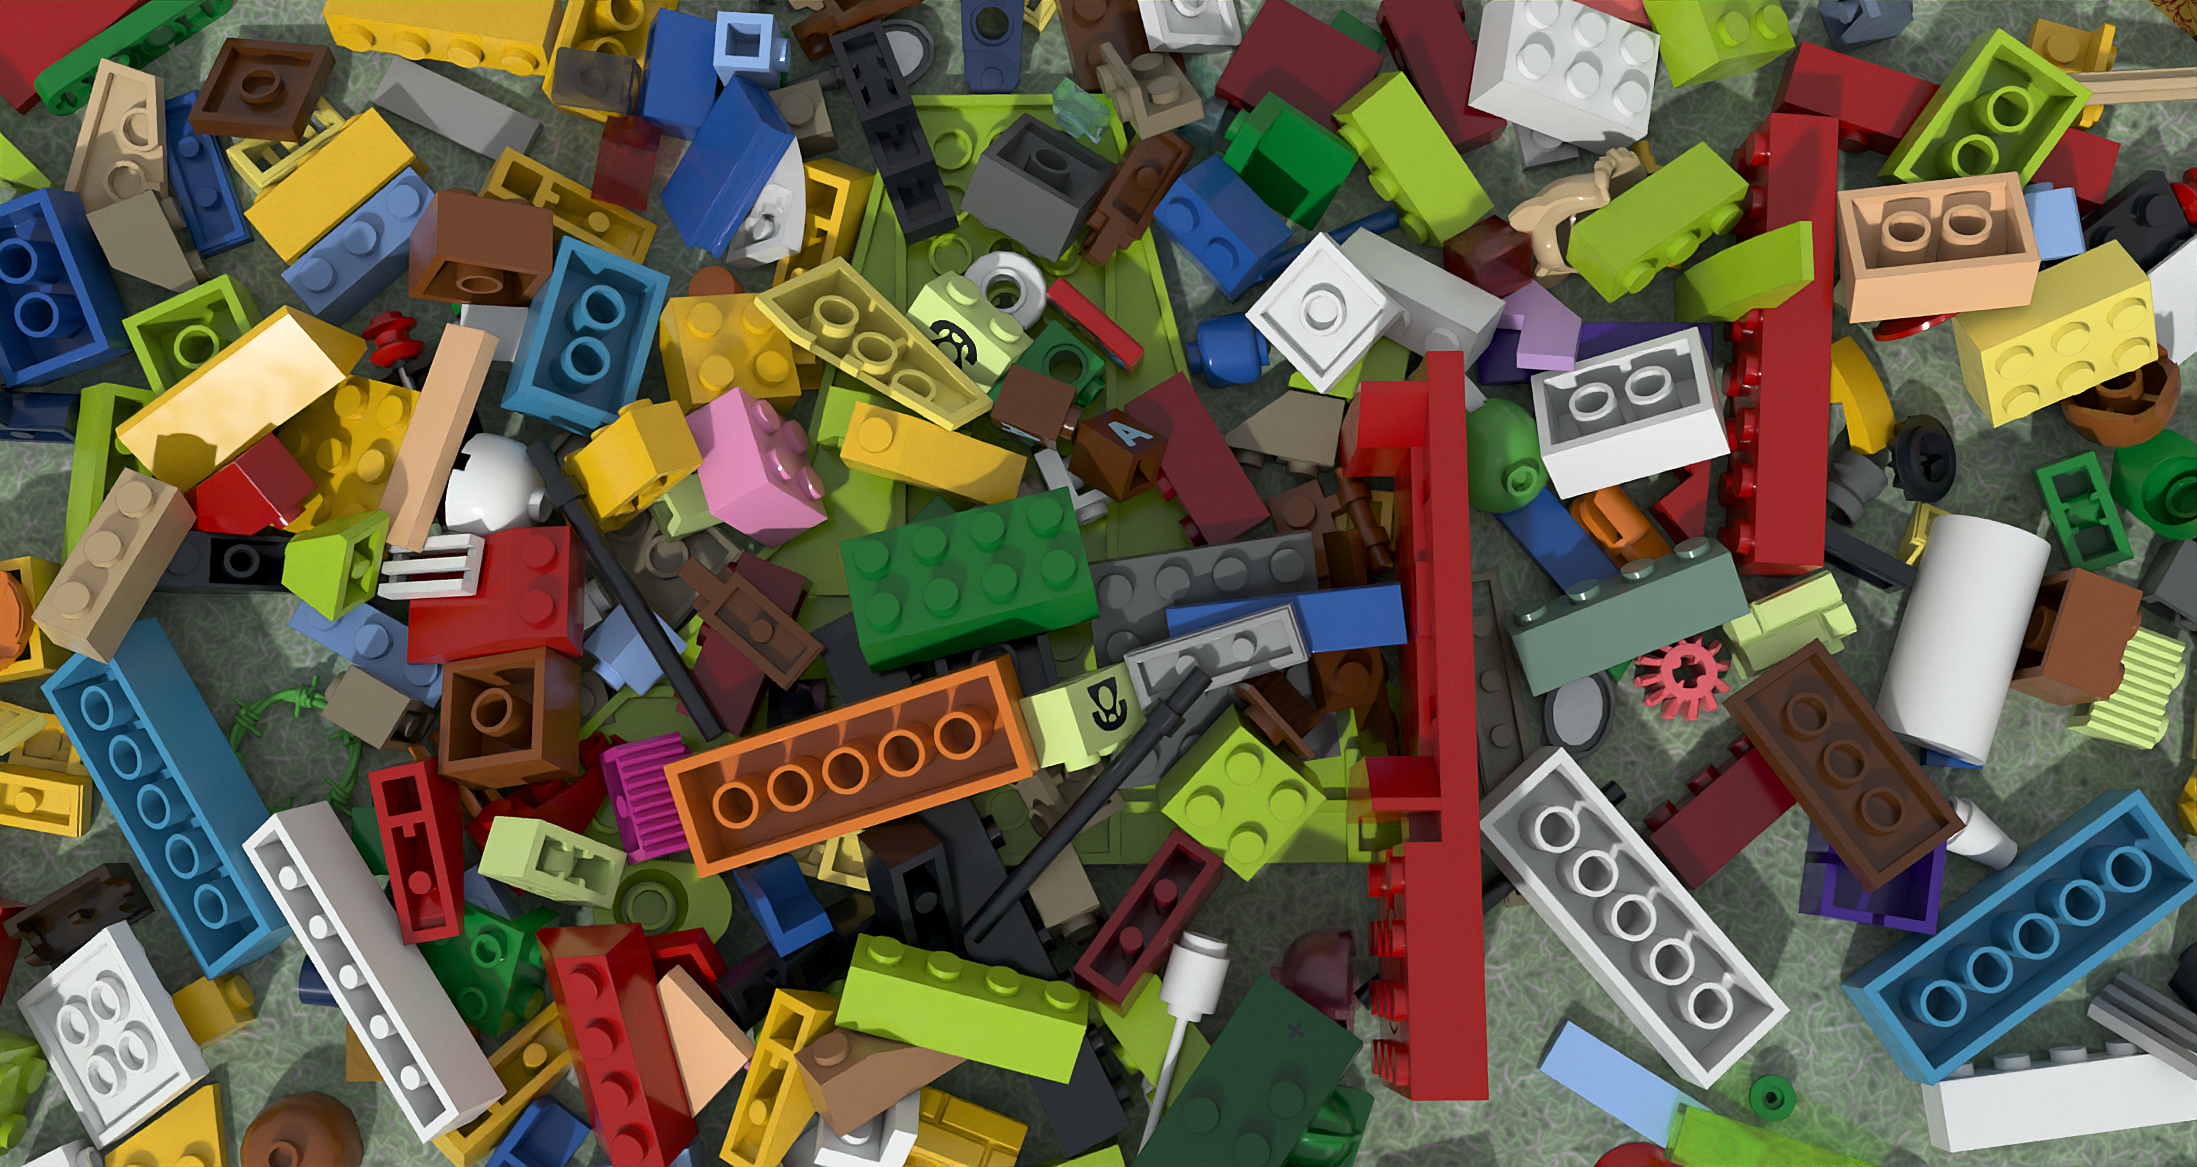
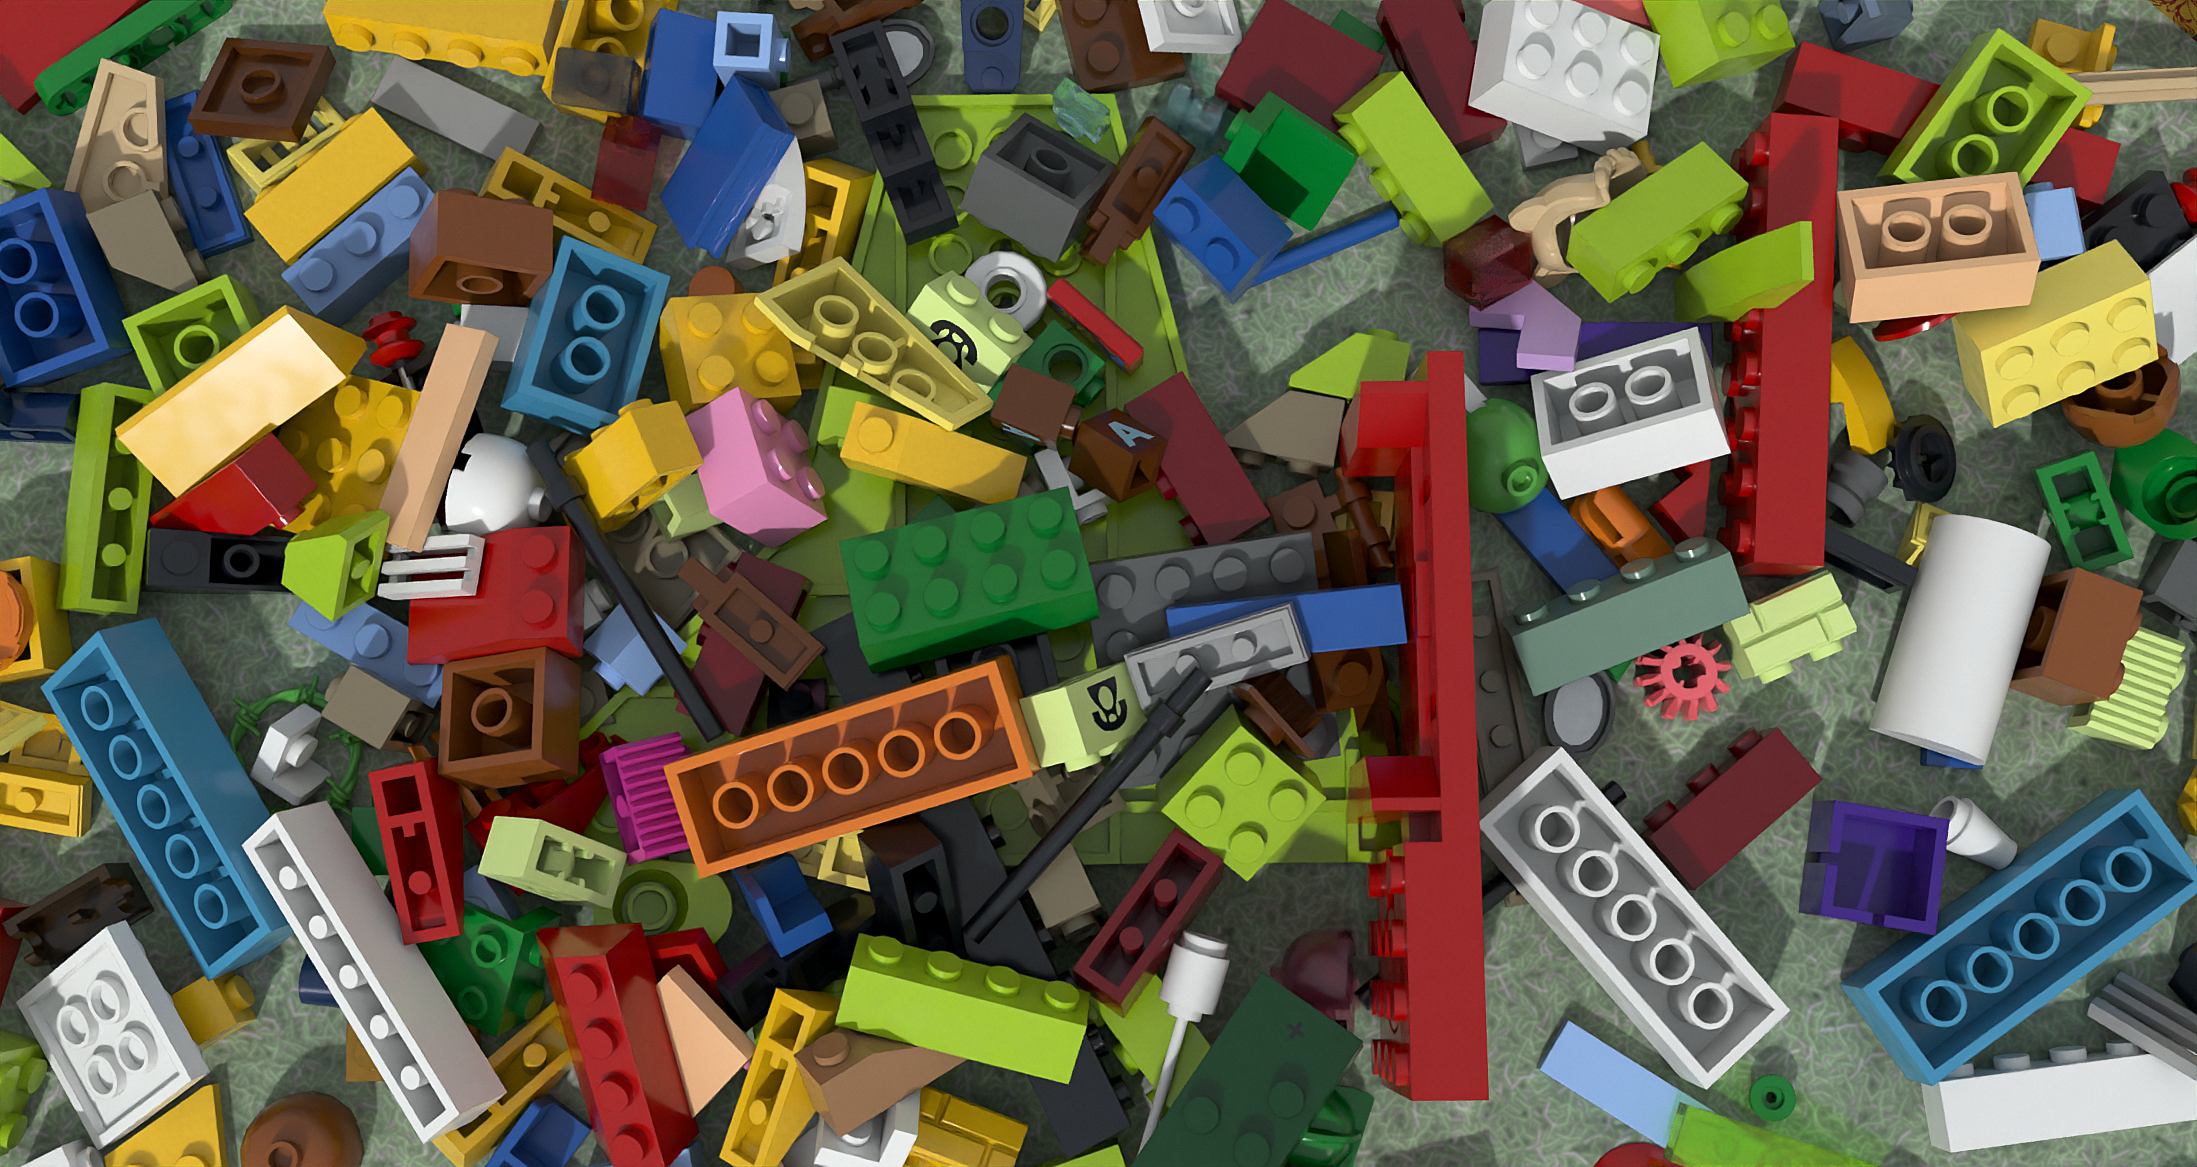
tan brick [31,467,197,665] -> none
dark tan bracket [1096,42,1205,140] -> none
blue head [1187,312,1270,389] -> none
white plate [1245,232,1405,394] -> none
white brick [1341,227,1506,373] -> none
reddish brown plate [1722,638,1966,894] -> none
none -> white bracket [250,703,331,805]

